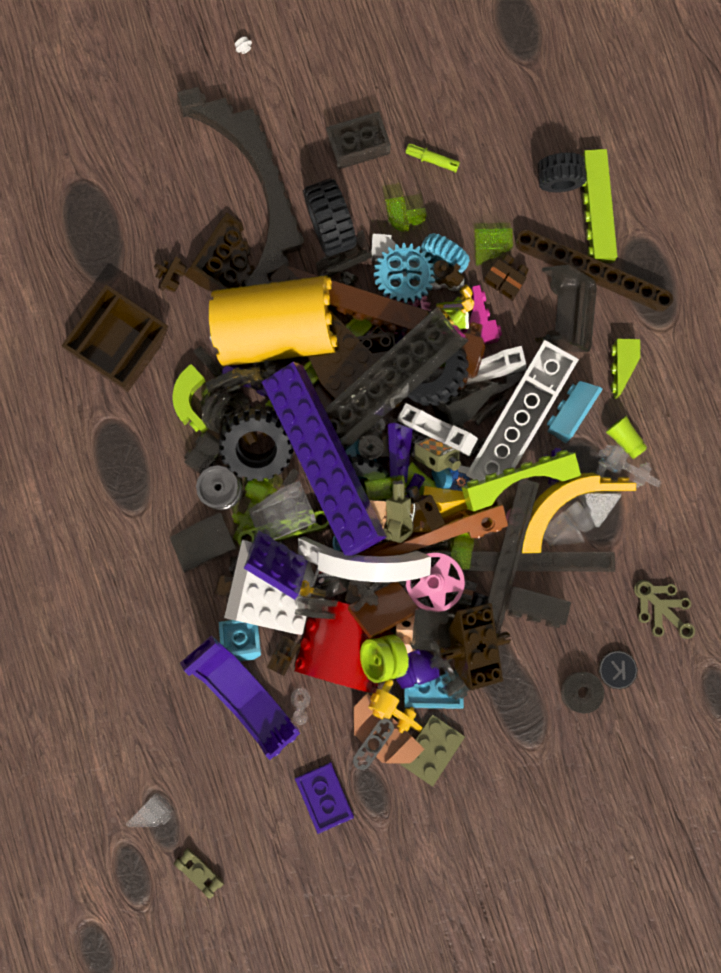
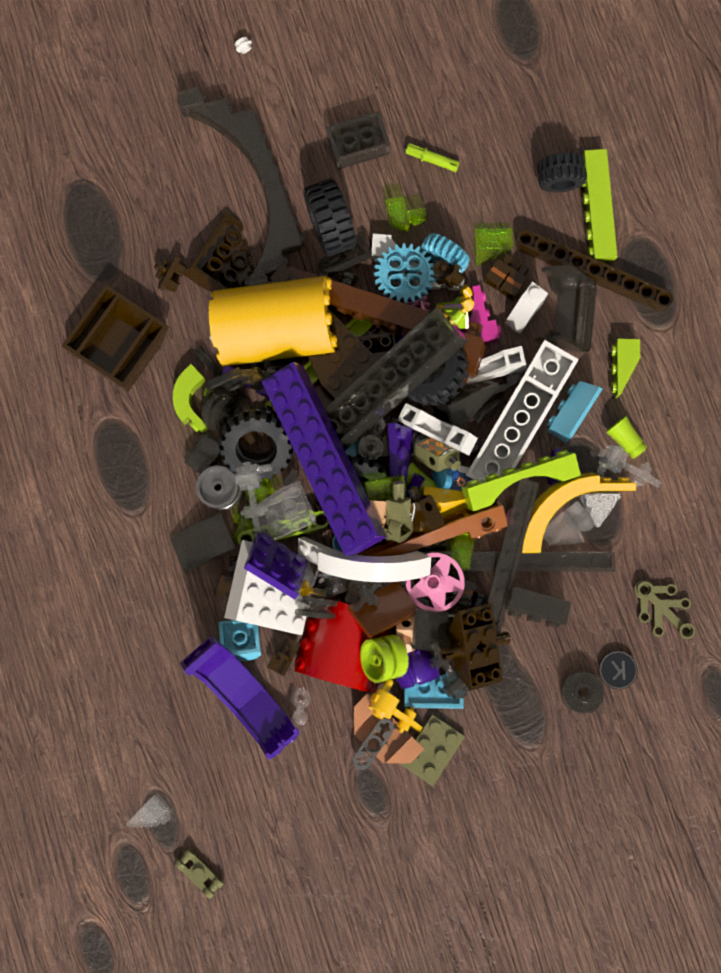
dark purple tile [295,762,354,834] -> none
none -> clear piece [235,462,273,533]
none -> white slope [504,282,548,335]

